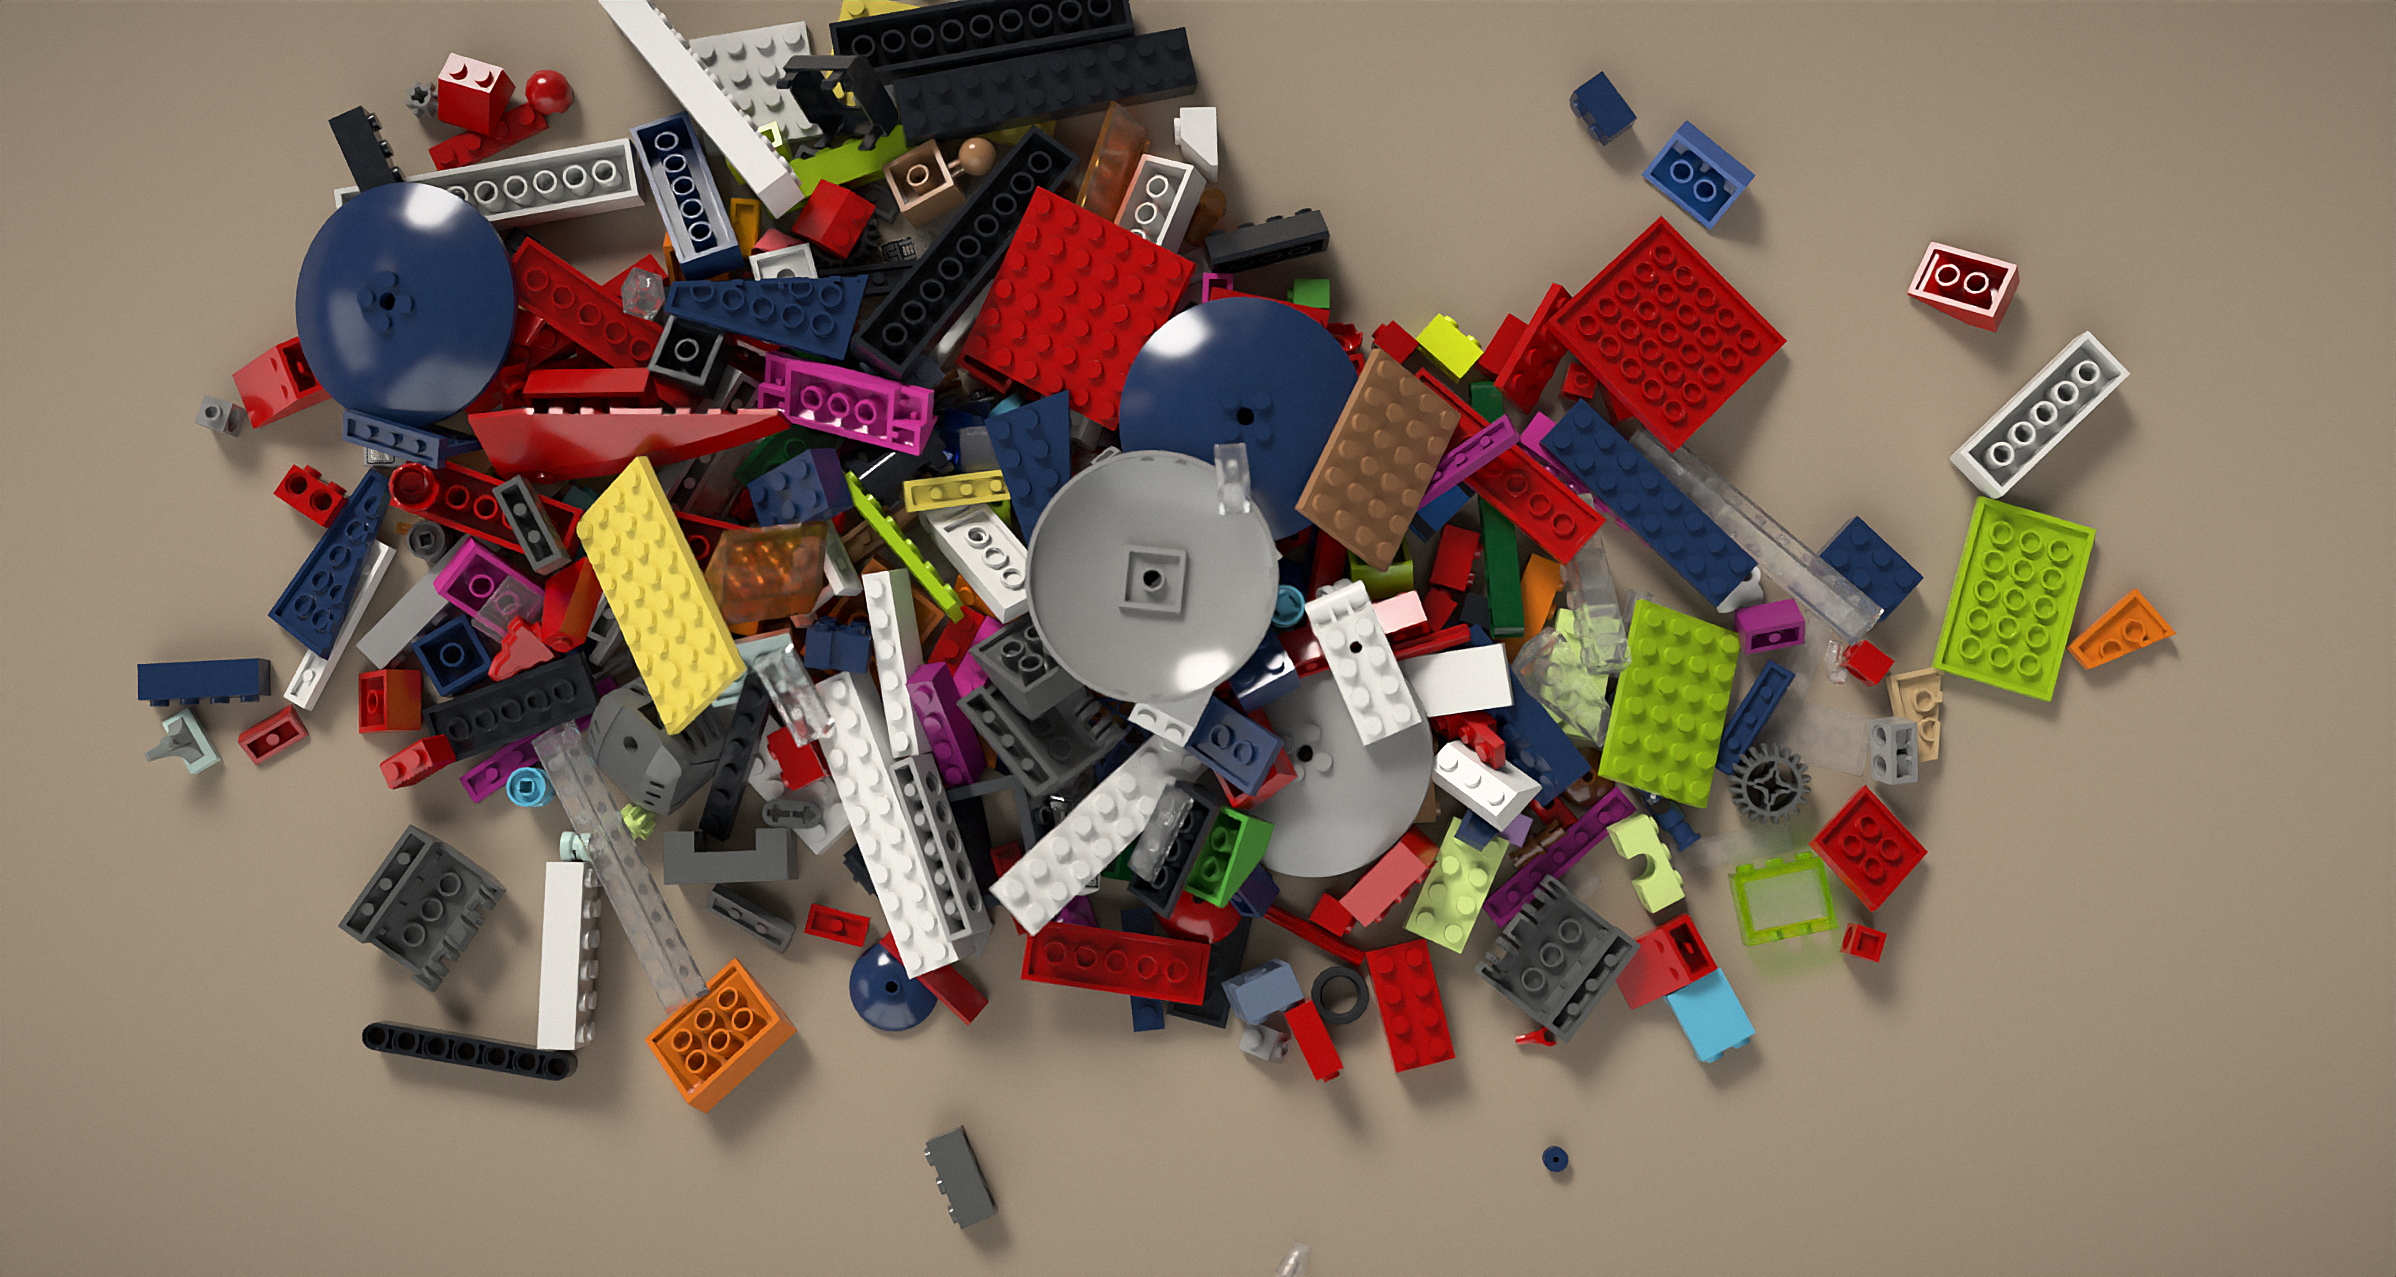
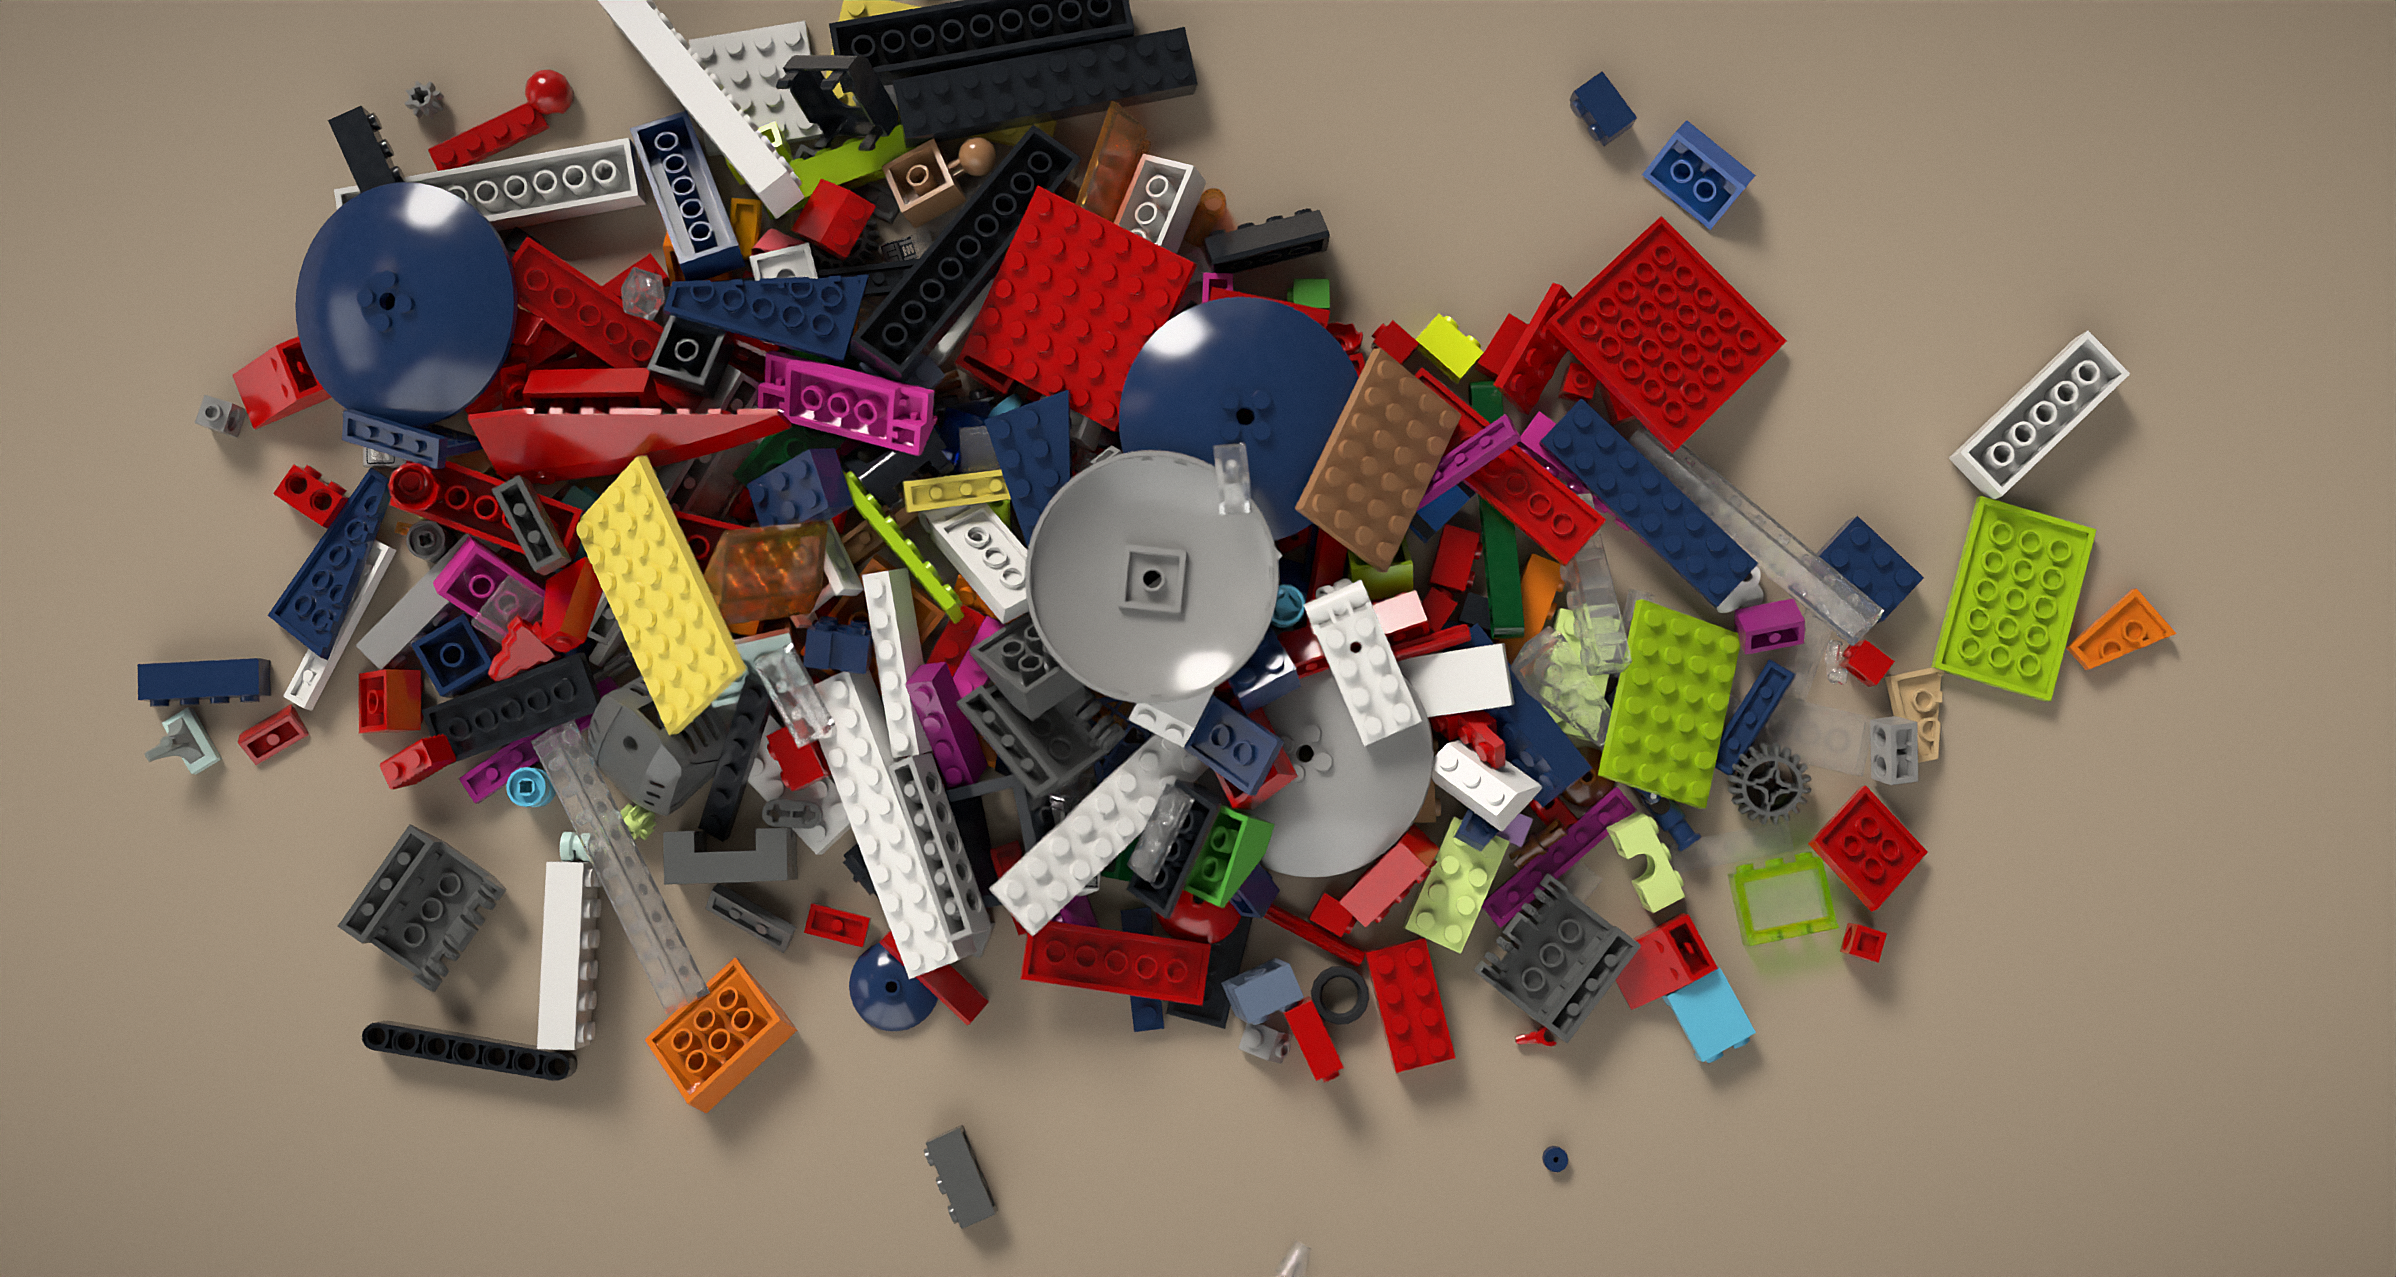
red slope [438,53,516,137] -> none
white slope [1174,107,1218,182] -> none
red slope [1907,242,2020,333] -> none

